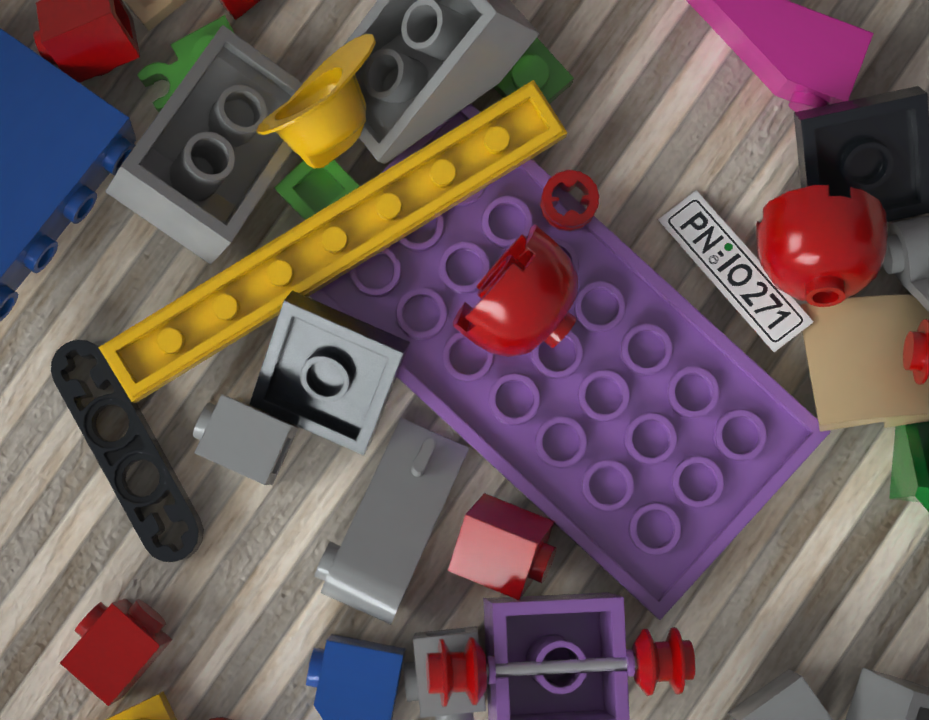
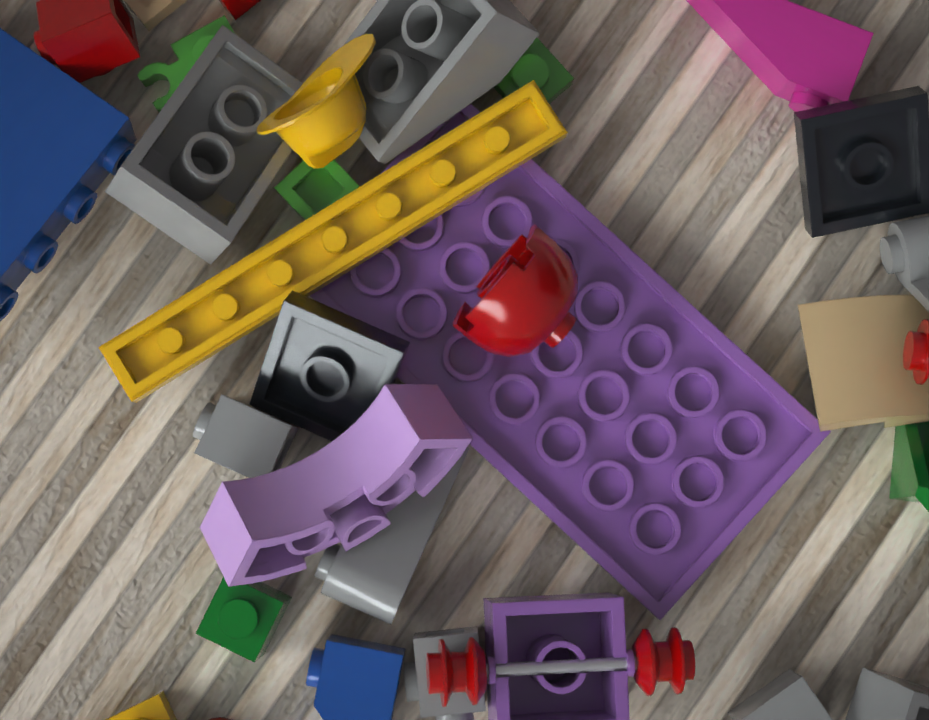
black beam [51,340,204,562] -> none
red brick [60,598,173,706] -> none
brick [448,493,557,600] -> none
red bush [540,170,599,232] -> none
white sticker [658,190,814,353] -> none
red cylinder [756,185,888,307] -> none
none -> green brick [195,576,292,663]
none -> lavender brick [200,384,473,587]

